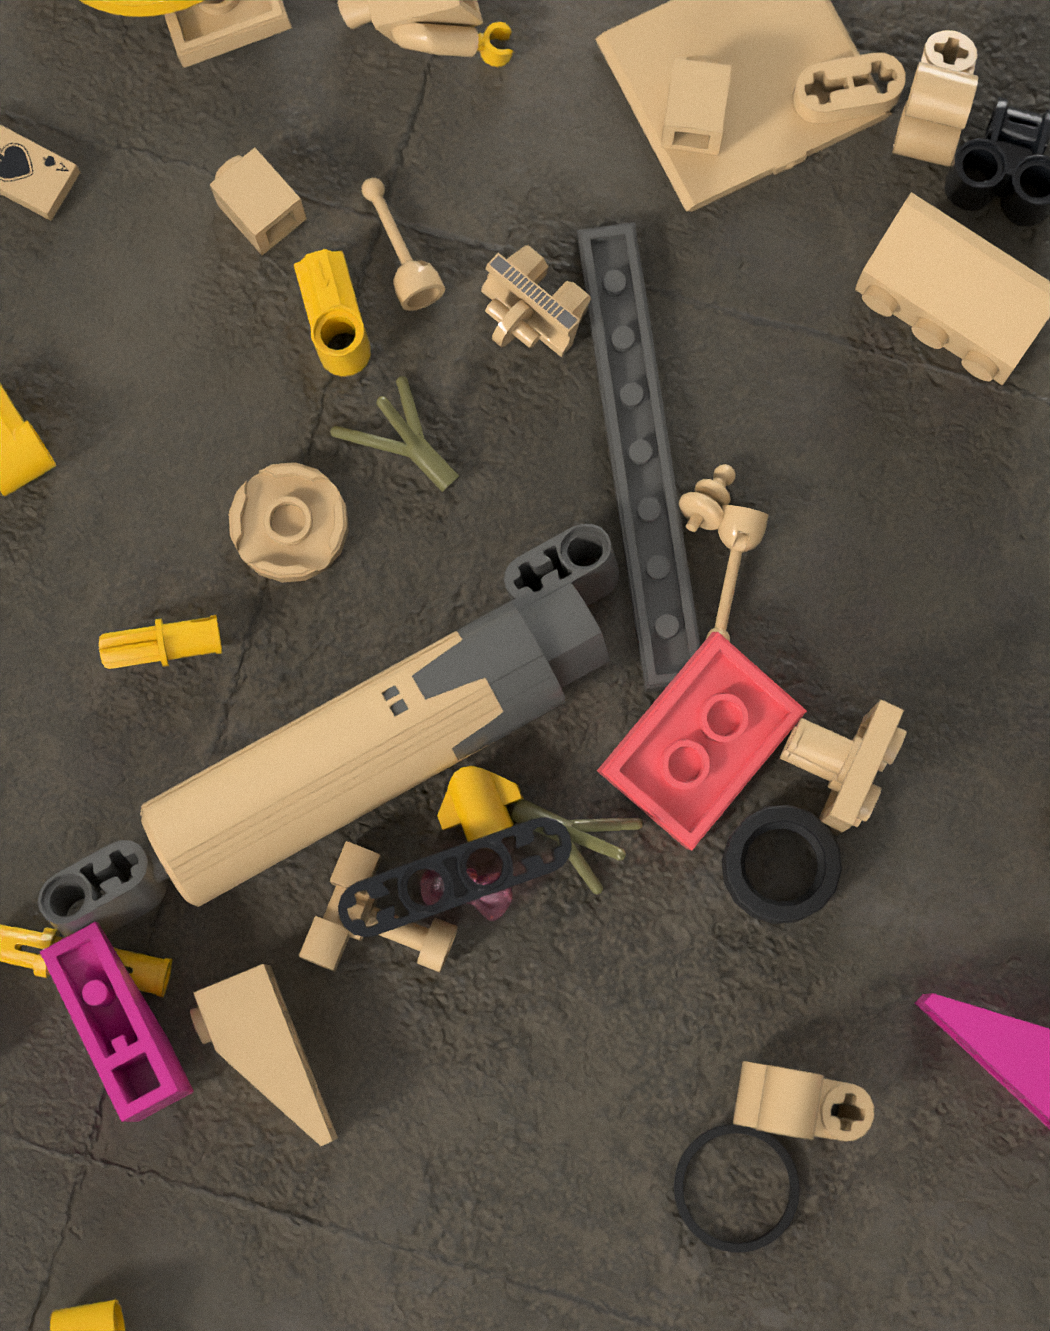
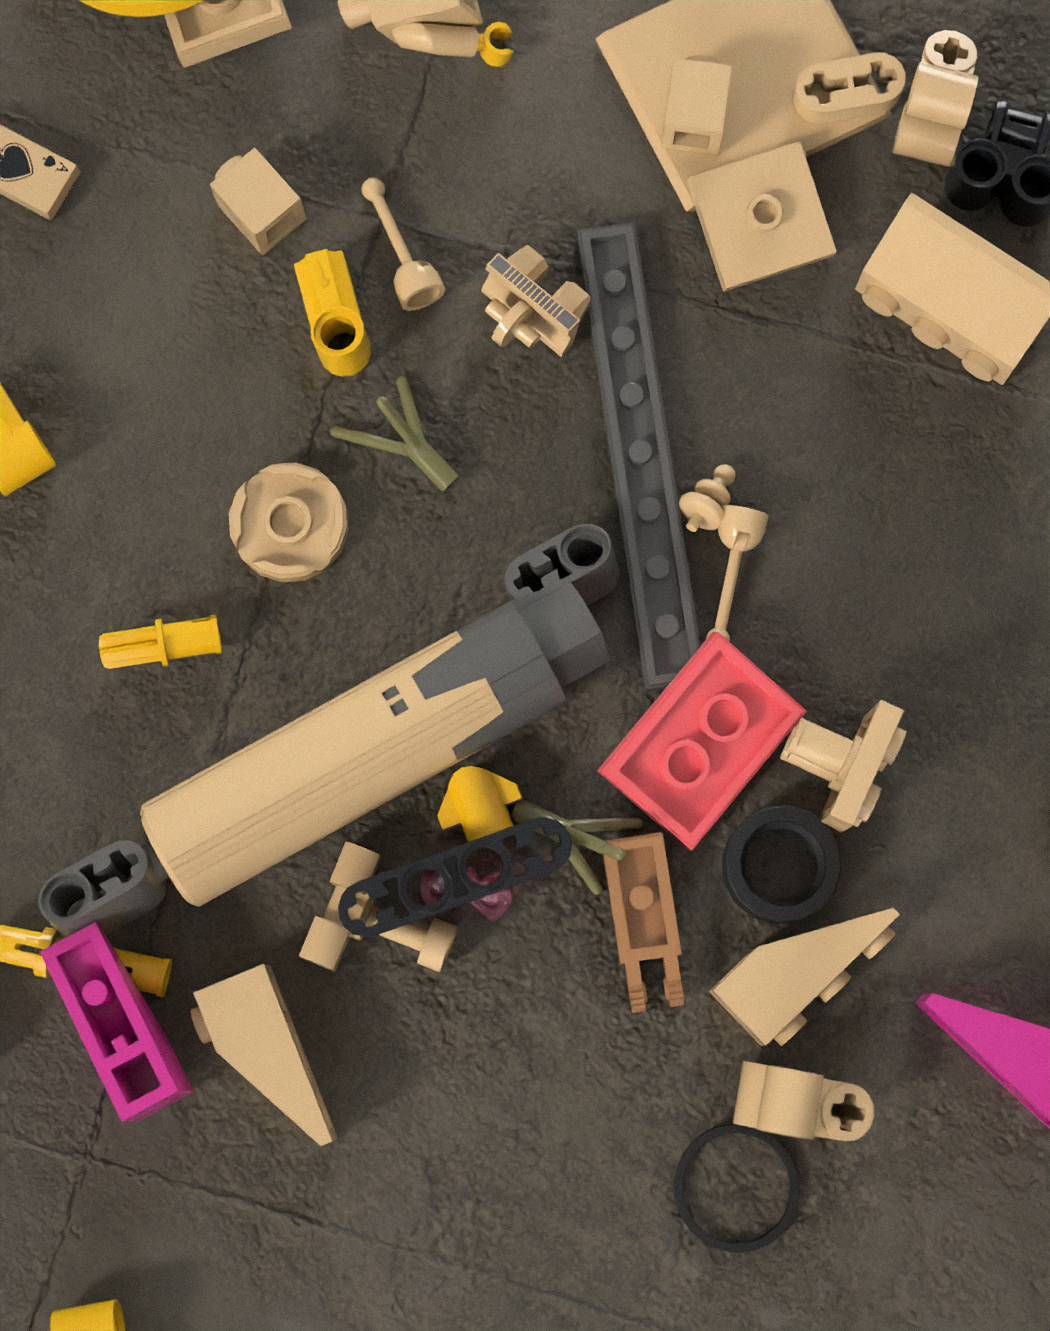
none -> medium nougat hinge [603,832,684,1013]
none -> tan plate [687,141,837,292]
none -> tan slope [709,908,900,1046]

